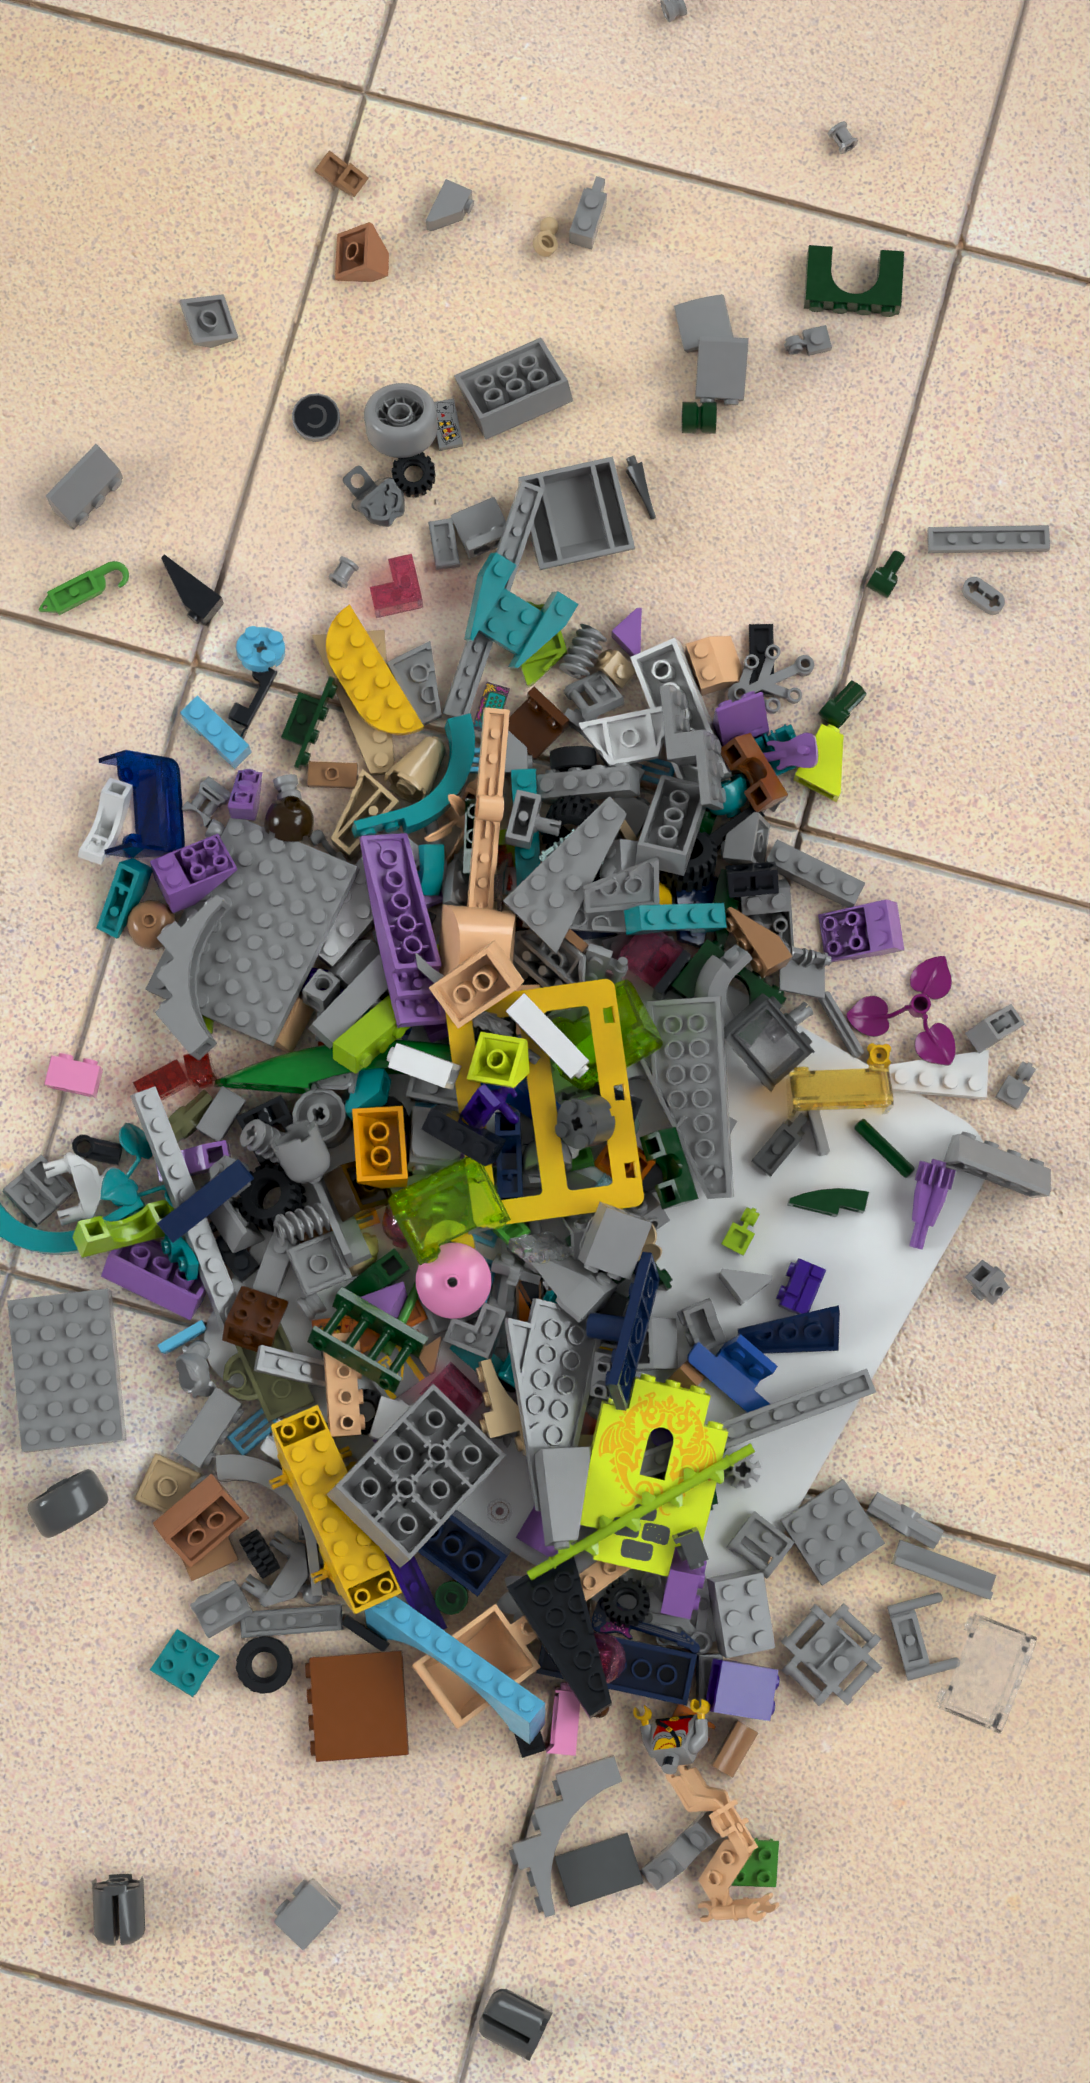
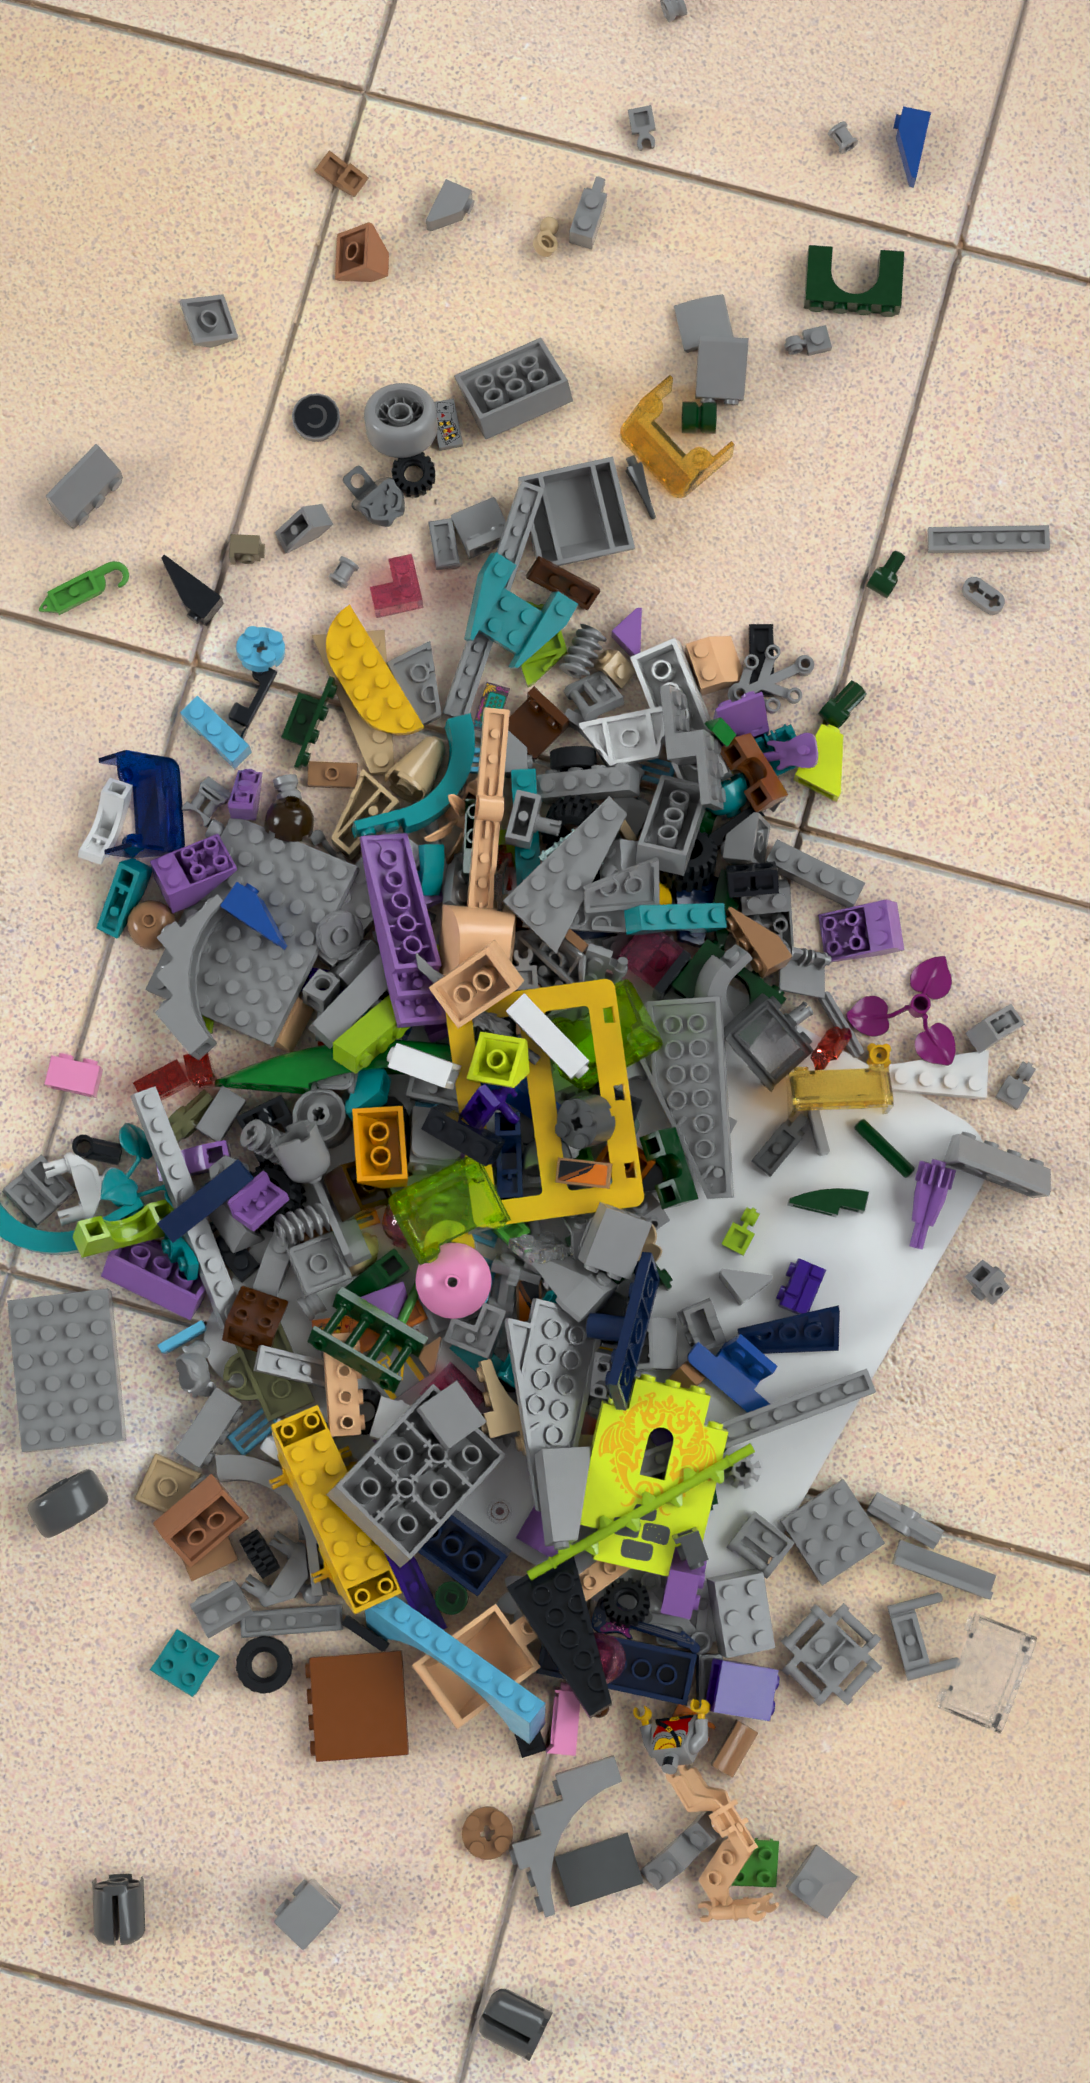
none -> blue slope [220,882,287,950]
none -> medium lavender bracket [228,1171,290,1232]
none -> dark tan brick [229,534,265,565]
none -> light grey slope [275,504,333,553]
none -> light grey tile [315,910,364,960]
none -> light grey tile [416,1381,487,1451]
none -> medium nougat plate [462,1806,513,1860]
none -> light grey plate [514,949,538,991]
none -> reddish brown tile [526,556,601,611]
none -> slope [555,1157,612,1189]
none -> clear yellow windscreen [620,375,735,498]
none -> light grey plate [628,105,656,151]
none -> green slope [705,717,736,747]
none -> light grey slope [786,1844,857,1918]
none -> clear red hinge [811,1027,852,1071]
none -> blue slope [893,106,931,188]

